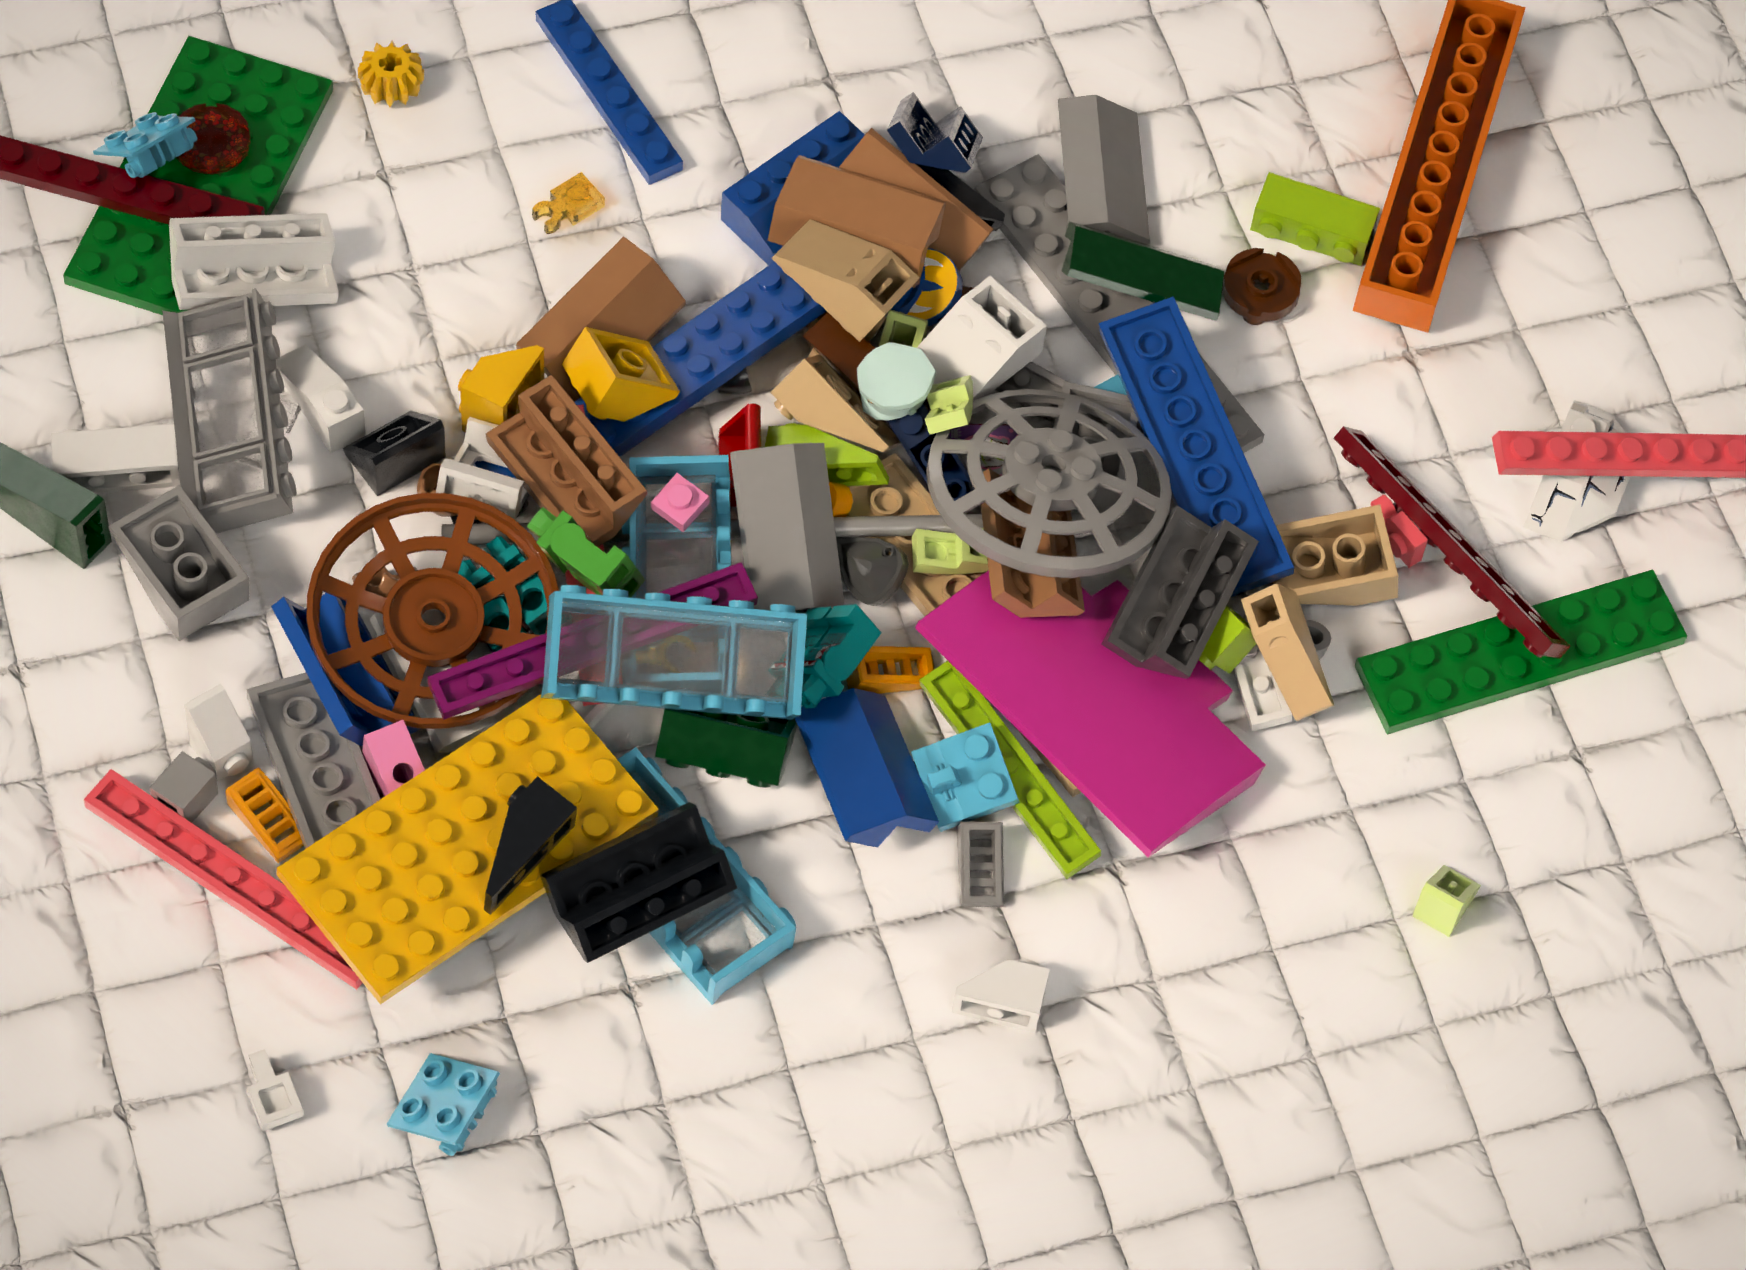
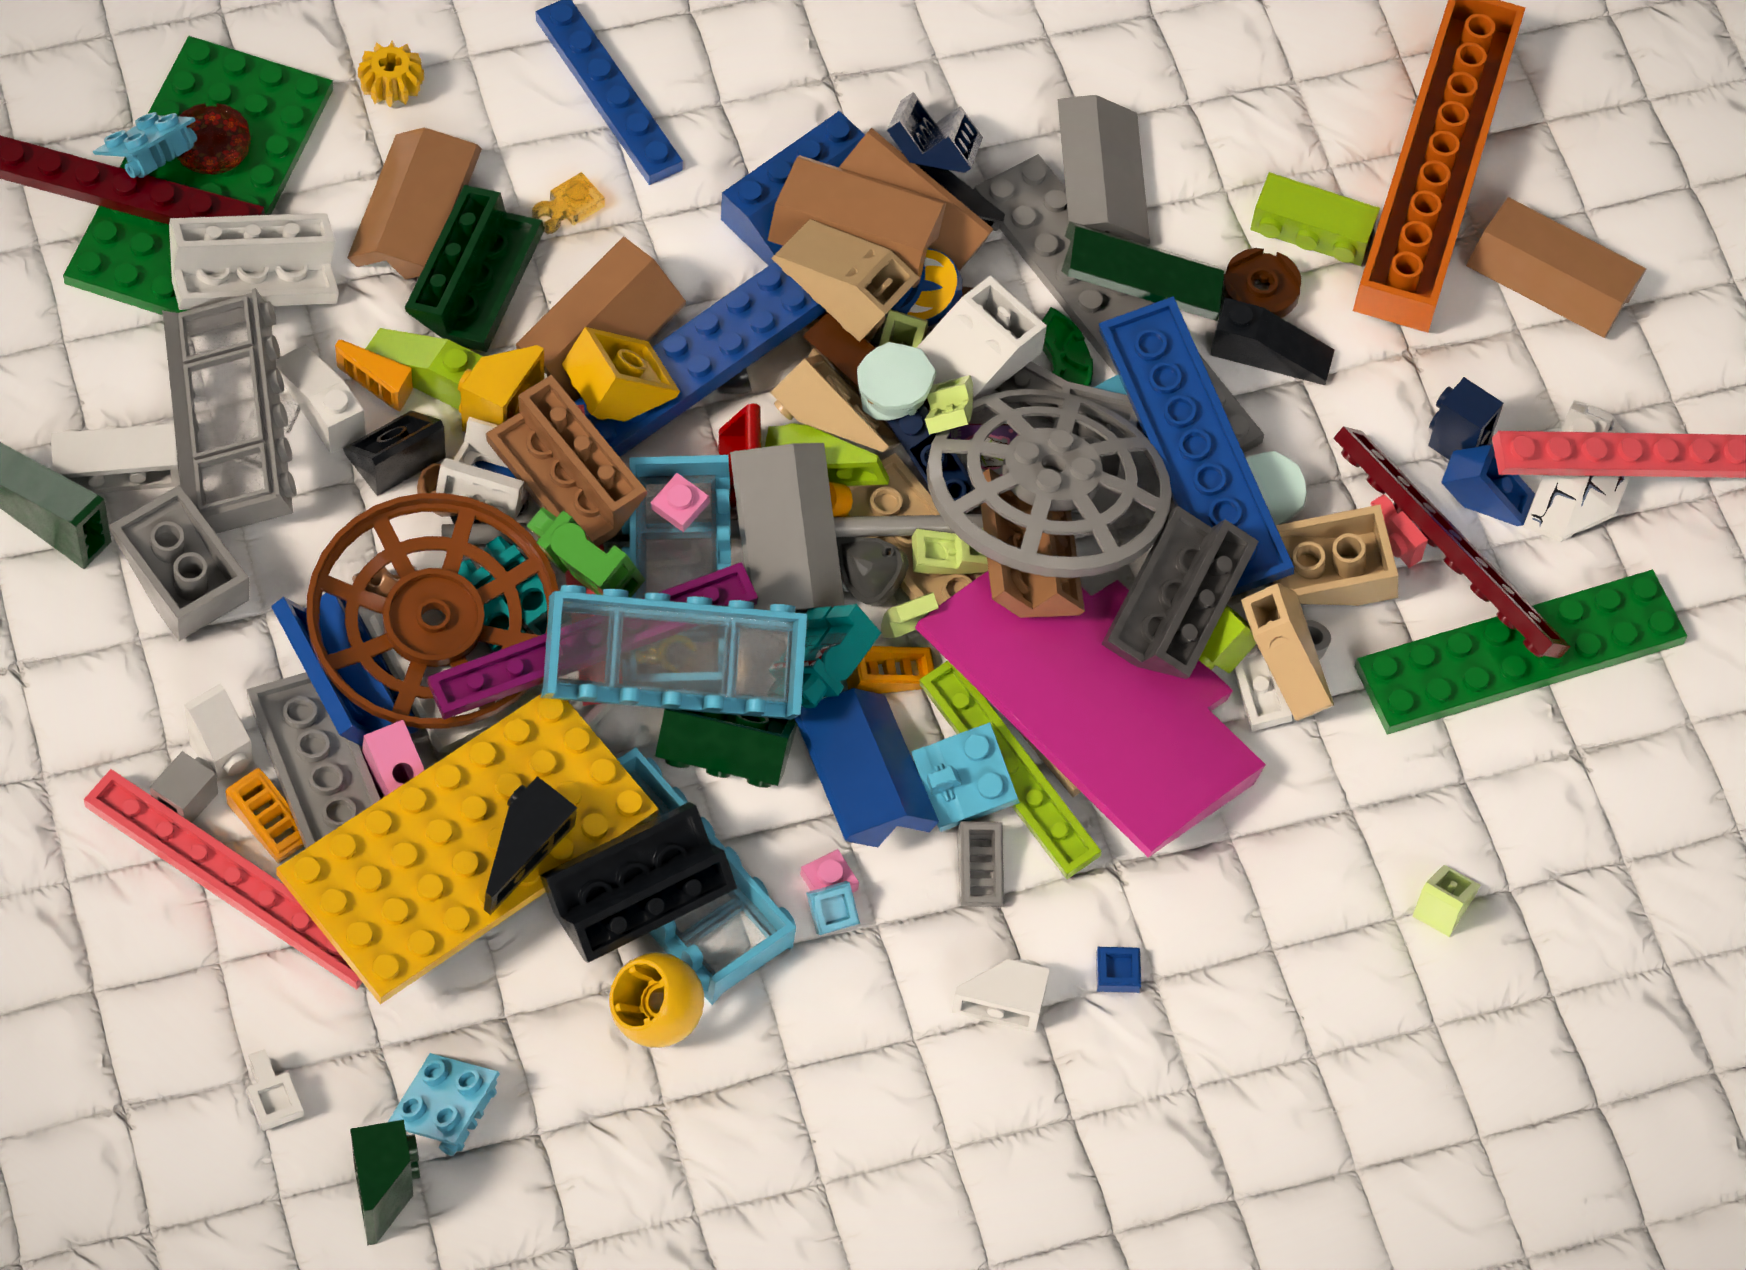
none -> light orange slope [335,339,413,412]
none -> medium nougat slope [347,127,482,280]
none -> dark green slope [350,1120,420,1246]
none -> lime slope [365,328,483,410]
none -> dark green slope [405,185,545,352]
none -> yellow wheel [609,952,704,1048]
none -> bright pink plate [800,849,859,893]
none -> medium azure tile [806,881,860,935]
none -> yellowish green slope [881,593,939,638]
none -> green tile [1042,307,1093,387]
none -> blue tile [1096,946,1141,993]
none -> black slope [1210,298,1335,385]
none -> light aqua hat [1246,451,1307,525]
none -> dark blue brick [1428,377,1504,460]
none -> blue slope [1441,444,1535,526]
none -> medium nougat slope [1466,197,1647,338]

